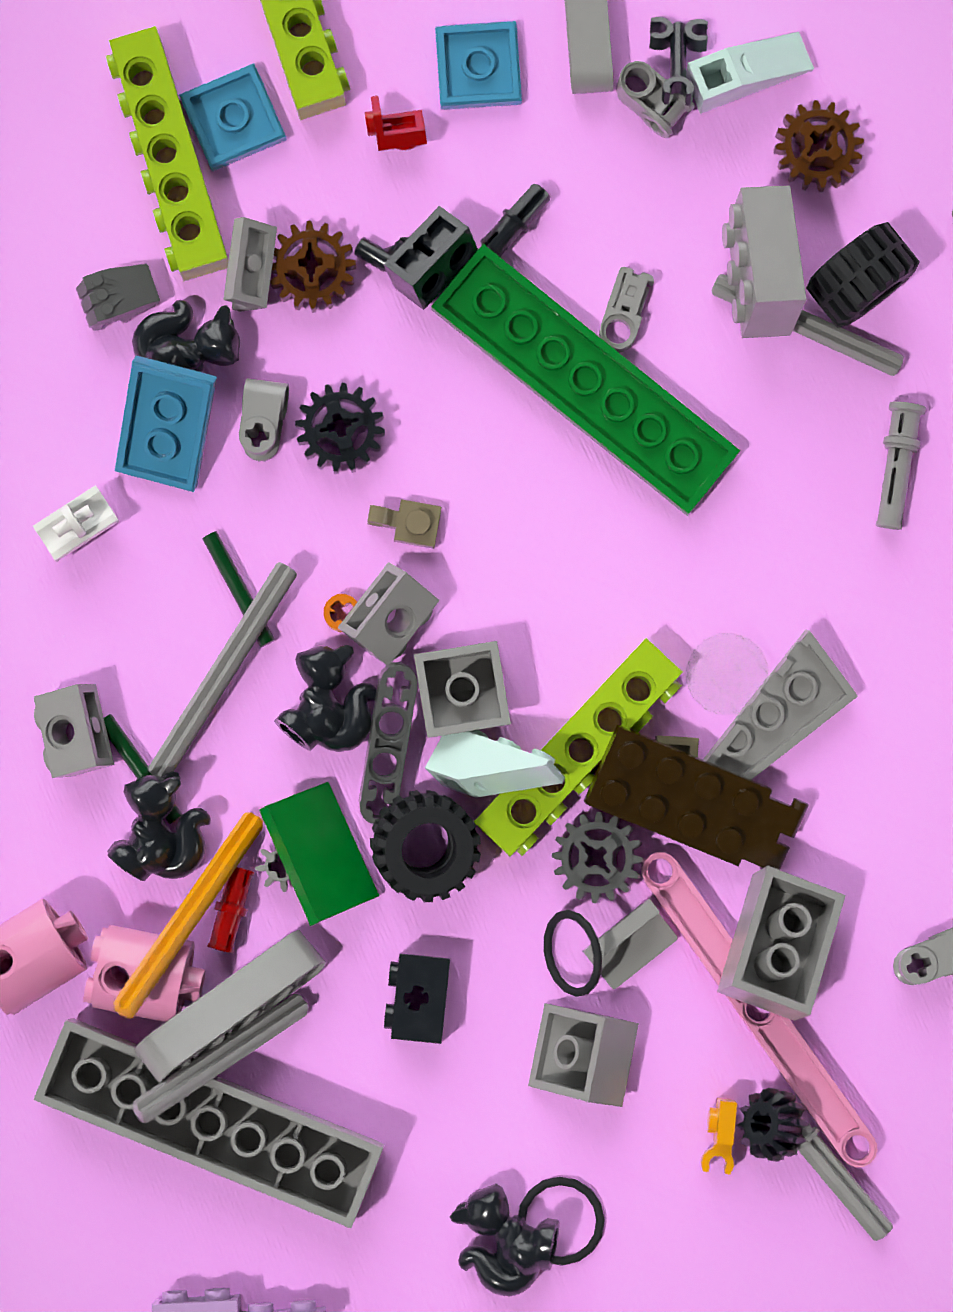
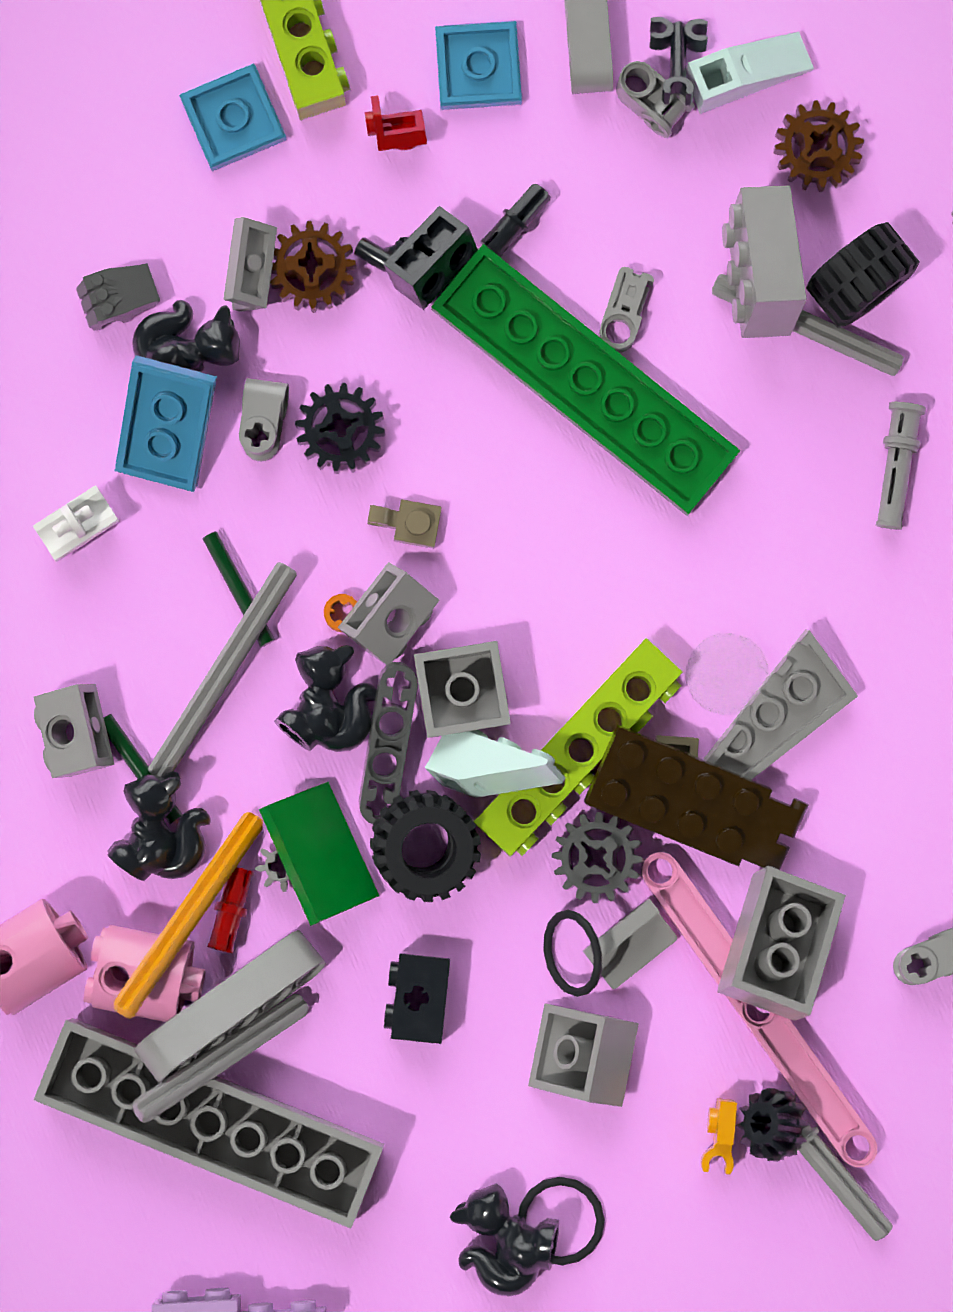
lime brick [105,26,229,282] -> none

